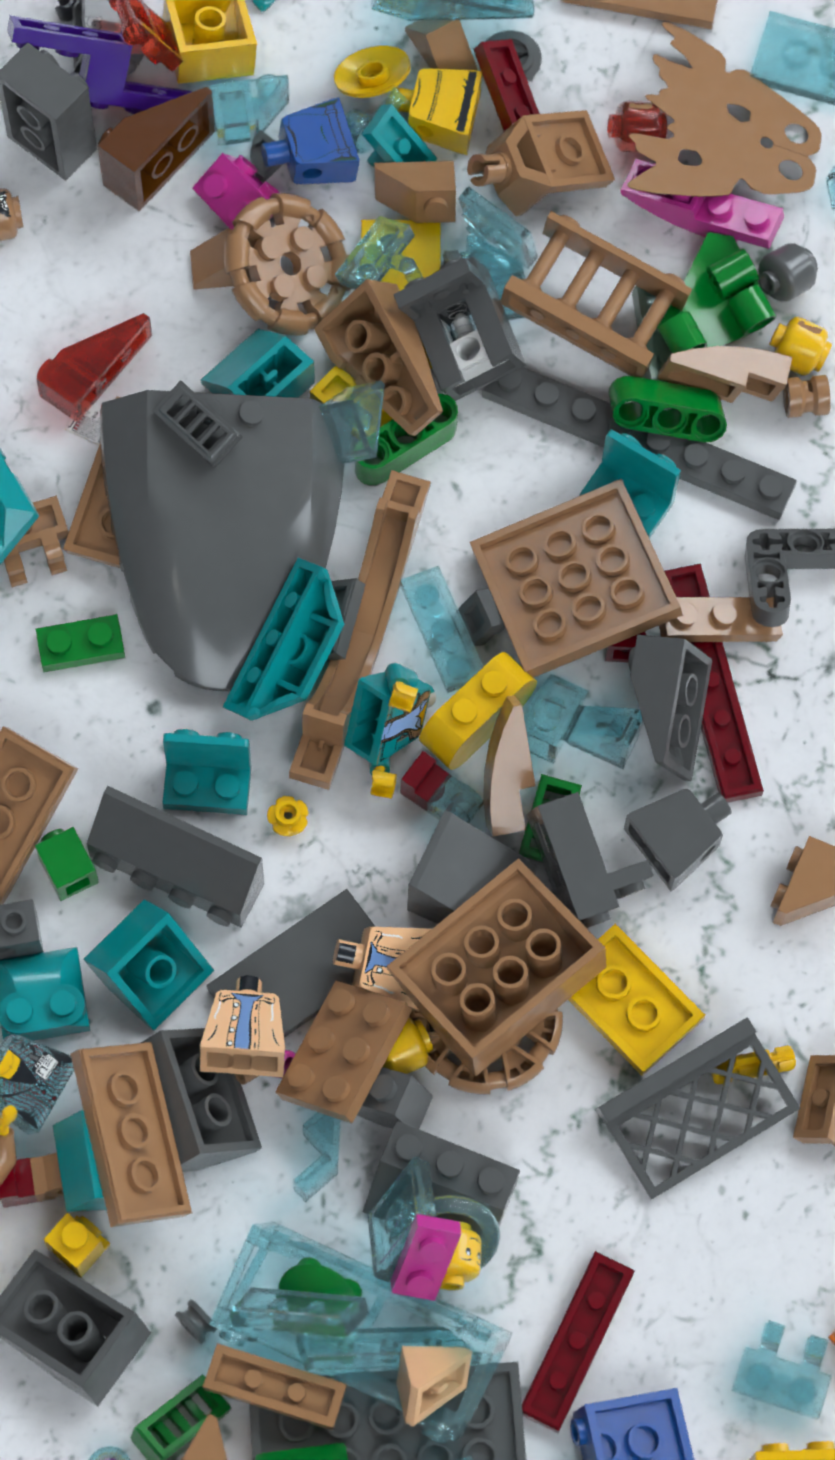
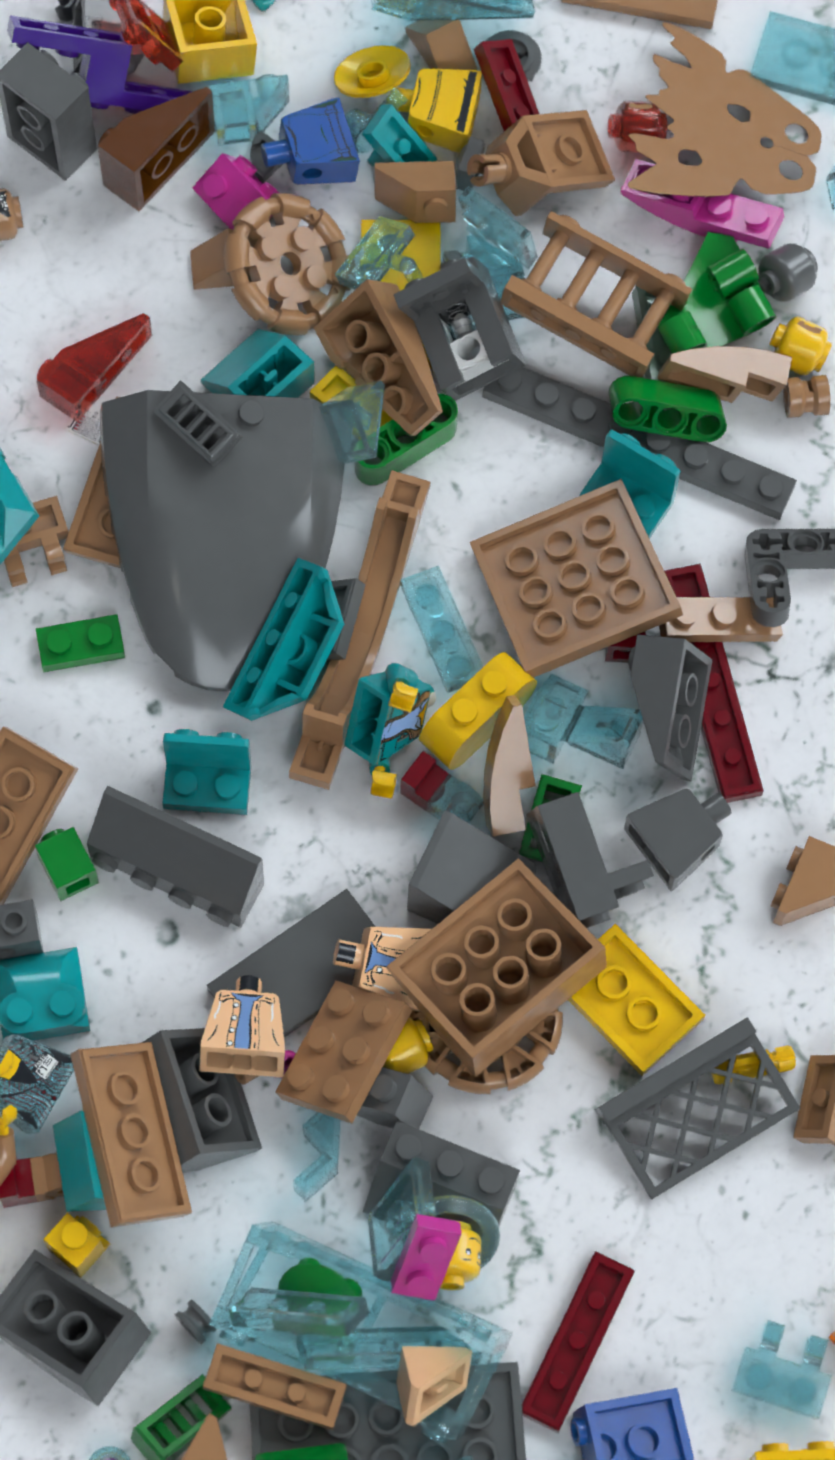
teal slope [83,899,215,1031] -> none
yellow plate [267,796,309,836] -> none
dark grey tile [455,589,506,647] -> none
none -> dark grey tile [455,137,485,193]

